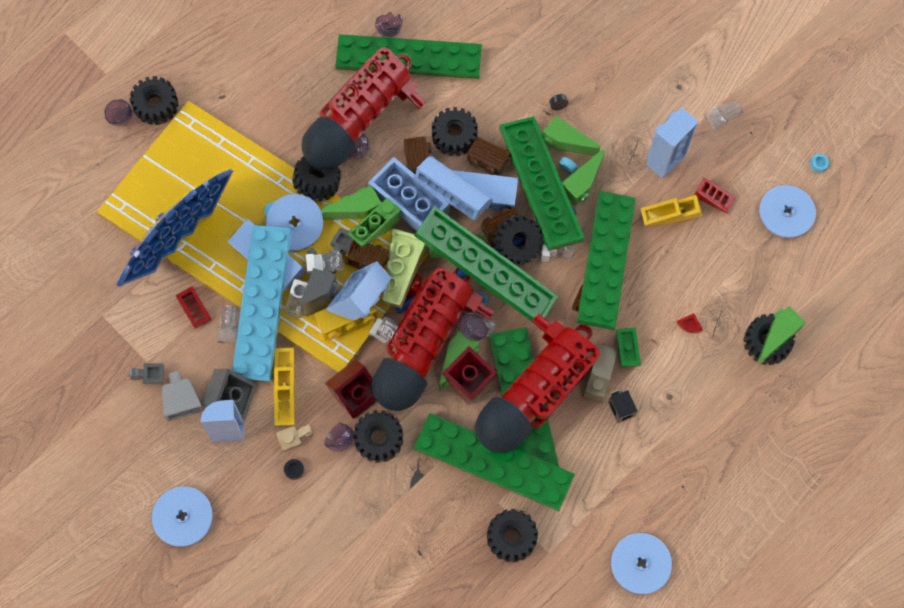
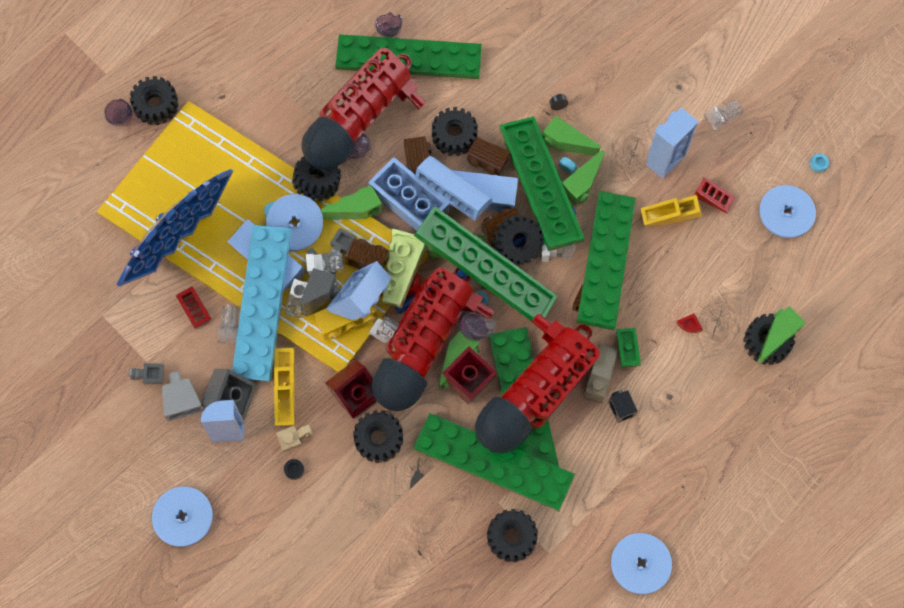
hair [324,422,354,452] -> none
bright green slope [348,198,401,247] -> none

